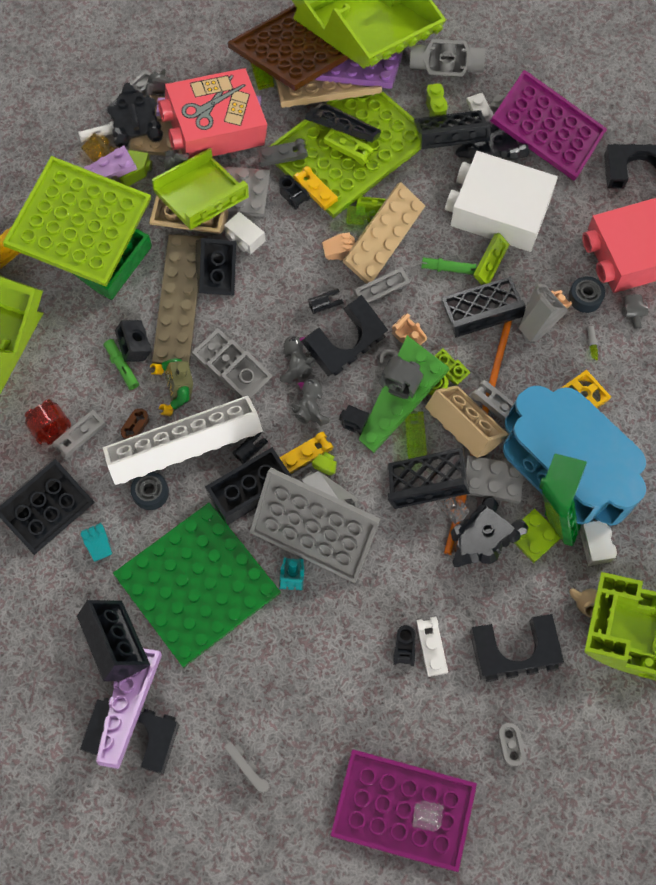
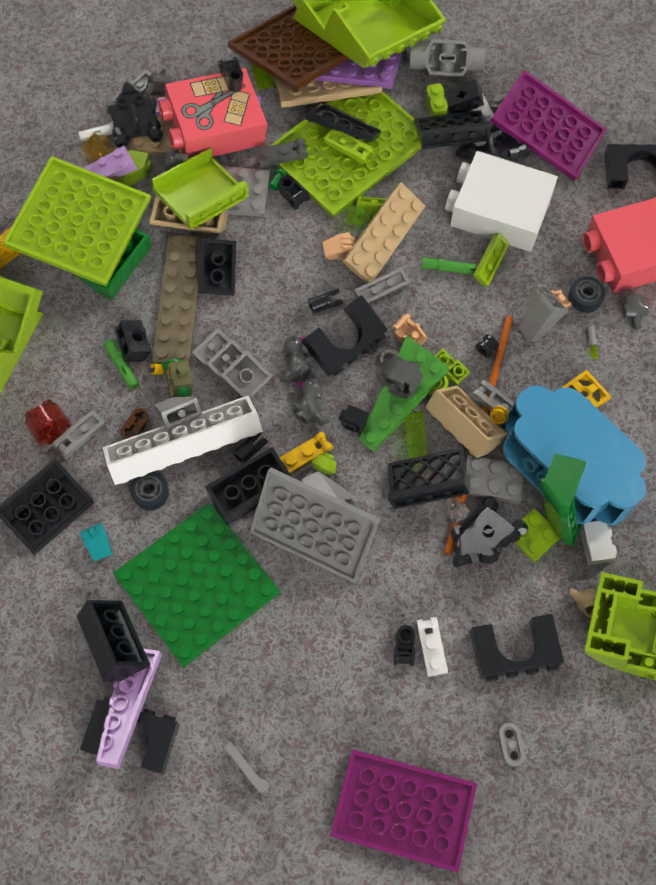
white brick [224,212,266,254] -> none
teal hand [279,557,304,591] -> none
yellow plate [293,166,338,211] -> none
clear brick [413,801,444,832] -> none
black fence [442,276,525,338] -> none
none -> light grey slope [155,396,202,429]
none -> black piece [219,57,243,92]
none -> green pin [268,168,287,191]
none -> black brick [444,79,484,114]
none -> black wheel [476,334,499,358]
none -> yellow plate [490,406,509,424]

